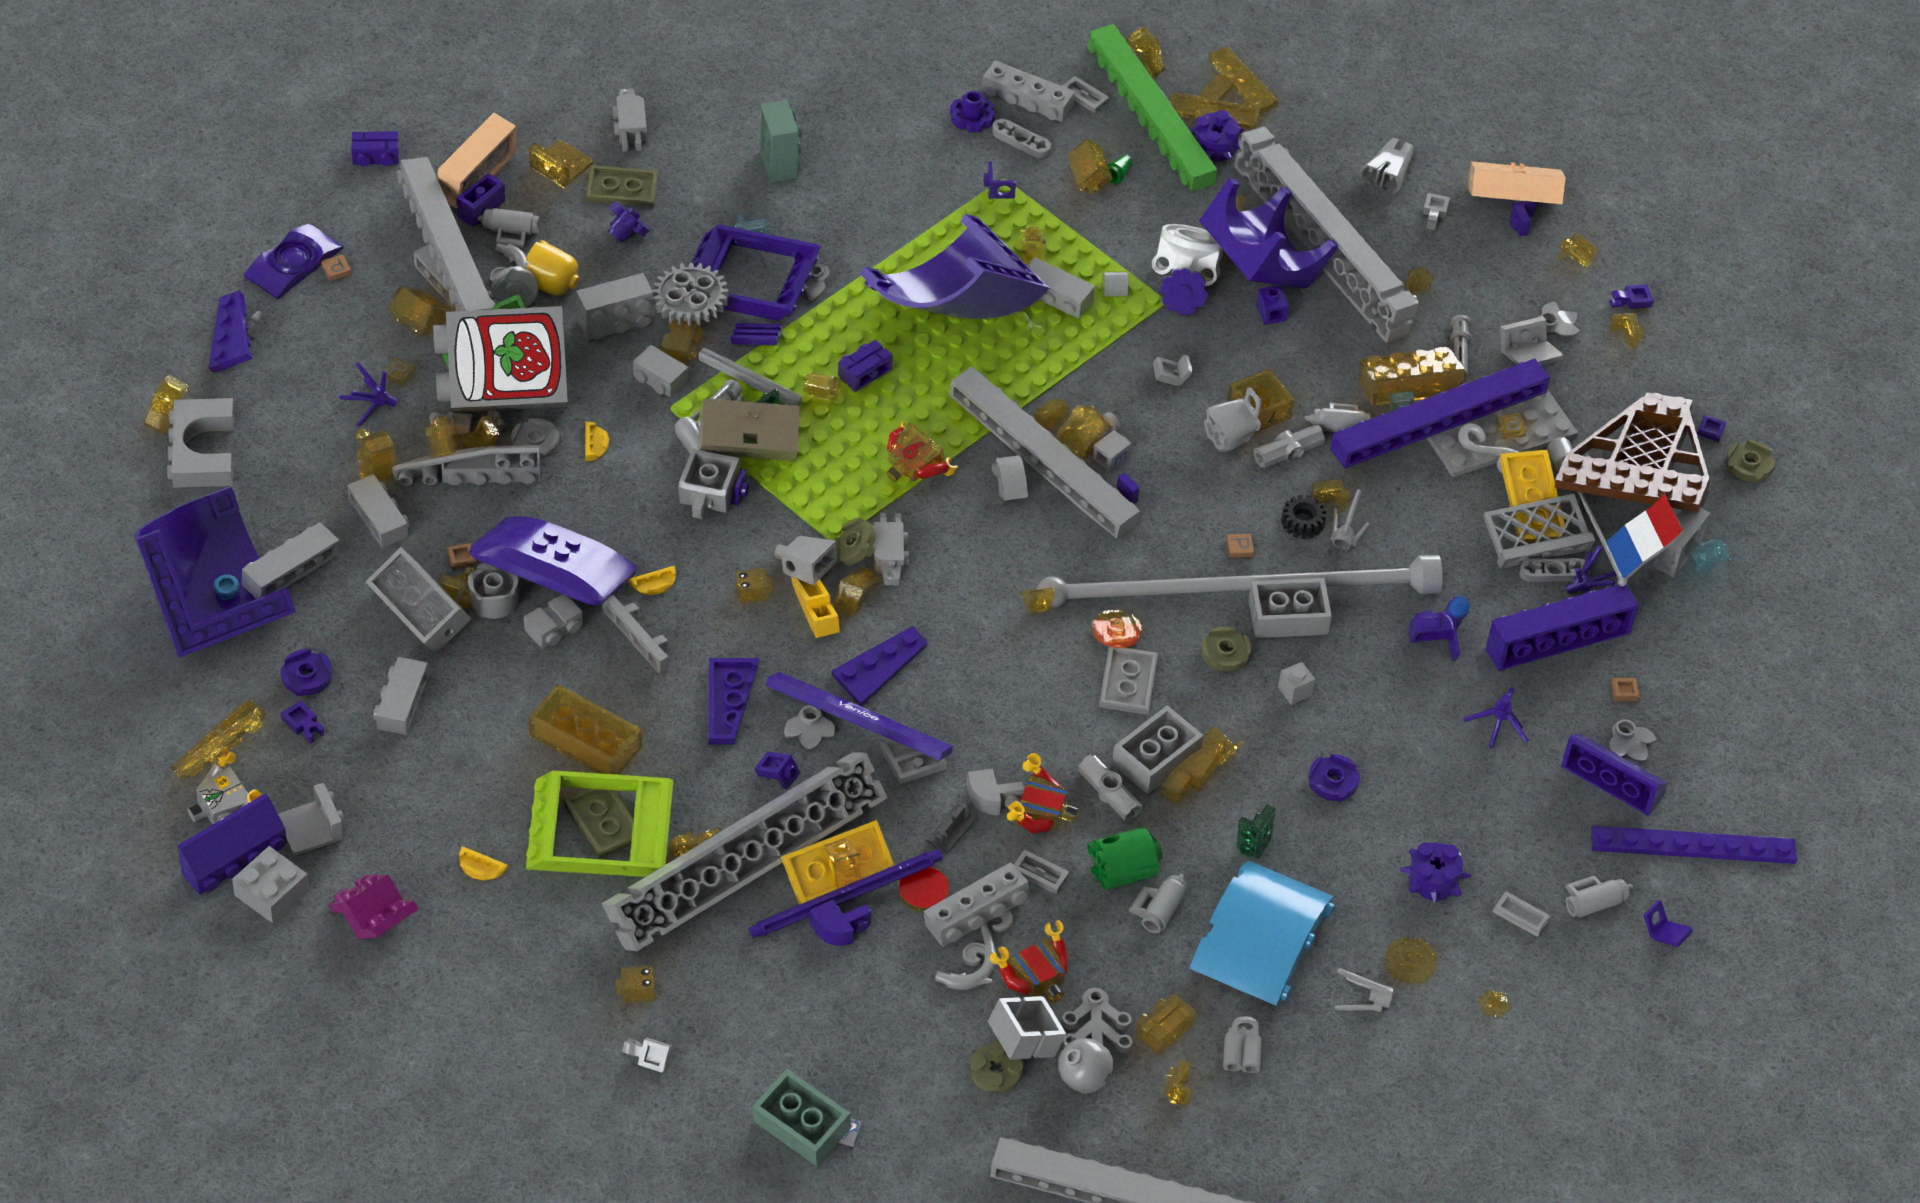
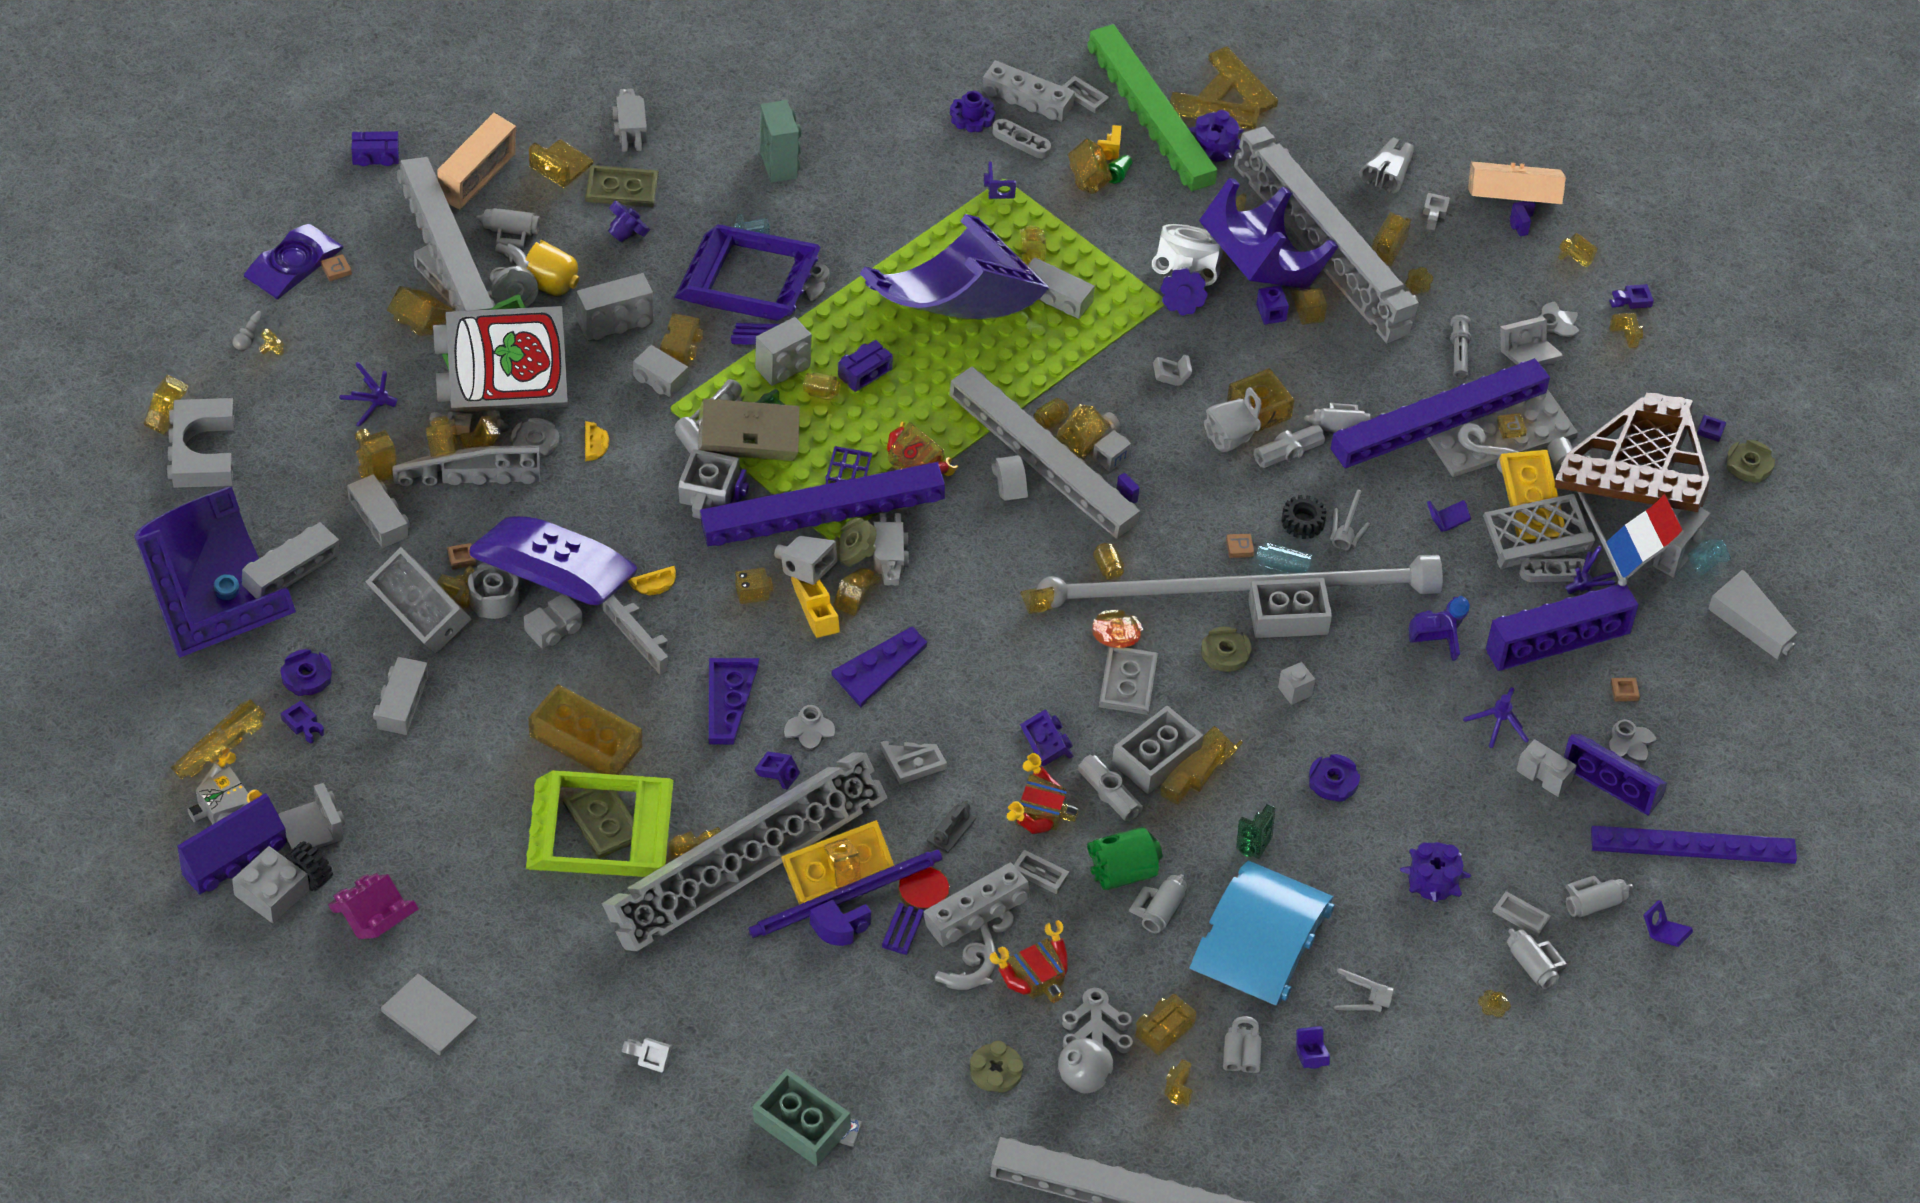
dark purple wing [208,290,253,372] -> none
clear yellow tile [384,357,416,386] -> none
dark purple brick [456,173,505,226] -> none
yellow tile [459,846,508,880] -> none
clear yellow brick [616,966,654,1003] -> none
light grey gear [652,263,729,326] -> none
light grey axle [698,348,802,406] -> none
dark purple tile [766,672,953,760] -> none
light grey brick [967,769,1024,815] -> none
light grey piece [988,996,1066,1060] -> none
light grey brick [1102,272,1128,296] -> none
clear yellow bracket [1126,26,1165,79] -> none
clear yellow bracket [1311,479,1349,511] -> none
clear yellow brick [1359,347,1464,405] -> none
clear yellow tile [1385,937,1437,984] -> none
clear light blue bracket [1387,391,1415,412] -> none
none -> clear yellow plant [259,328,284,355]
none -> black tyre [285,841,333,892]
none -> light grey tile [381,974,477,1056]
none -> dark purple brick [700,462,945,547]
none -> light grey brick [755,317,812,386]
none -> dark purple window [825,446,872,484]
none -> dark purple tile [882,903,924,955]
none -> dark purple bracket [1020,709,1074,767]
none -> clear yellow brick [1093,543,1124,580]
none -> yellow bracket [1096,125,1121,160]
none -> clear light blue brick [1256,542,1313,574]
none -> clear yellow slope [1290,287,1327,325]
none -> dark purple bracket [1296,1026,1330,1069]
none -> clear yellow brick [1372,212,1411,266]
none -> dark purple bracket [1427,500,1471,532]
none -> light grey piece [1507,929,1568,989]
none -> light grey brick [1516,739,1577,797]
none -> light grey slope [1708,570,1797,660]

